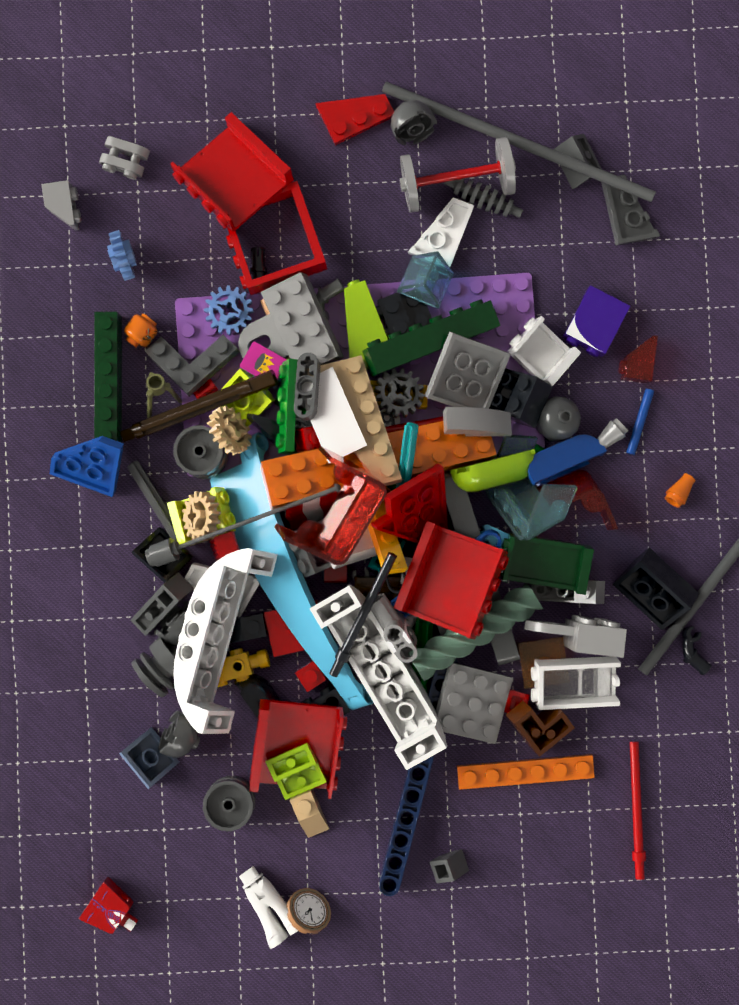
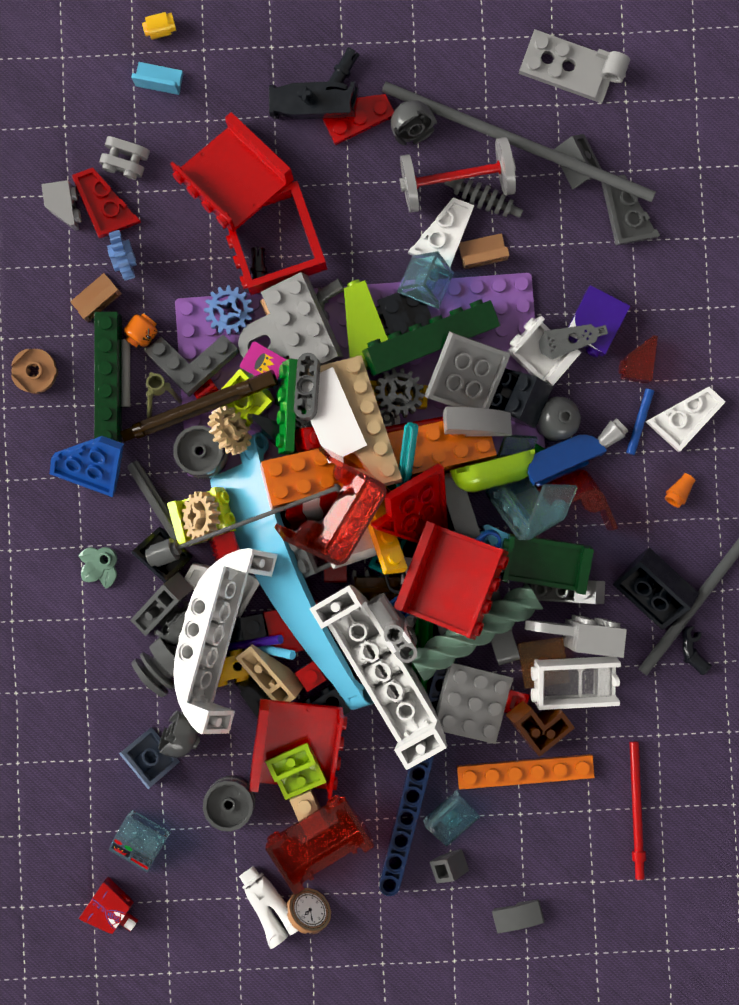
black bar [329,552,397,677] -> none
none -> medium nougat plate [11,349,58,394]
none -> medium nougat panel [70,273,122,323]
none -> red wing [72,167,141,239]
none -> sand green plate [79,547,117,588]
none -> clear light blue slope [109,810,171,873]
none -> light grey bar [121,339,130,407]
none -> medium azure panel [131,62,184,95]
none -> yellow brick [142,12,176,40]
none -> dark purple bar [227,635,284,651]
none -> tan slope [235,644,303,702]
none -> medium azure bar [257,645,296,660]
none -> clear red windscreen [265,795,374,895]
none -> black piece [269,81,359,119]
none -> black pin [328,47,360,83]
none -> clear light blue slope [423,790,480,847]
none -> medium nougat panel [459,233,509,270]
none -> dark grey slope [492,899,545,934]
none -> light grey hinge [518,29,630,104]
none -> dark grey piece [539,324,608,359]
none -> white wing [645,387,725,452]

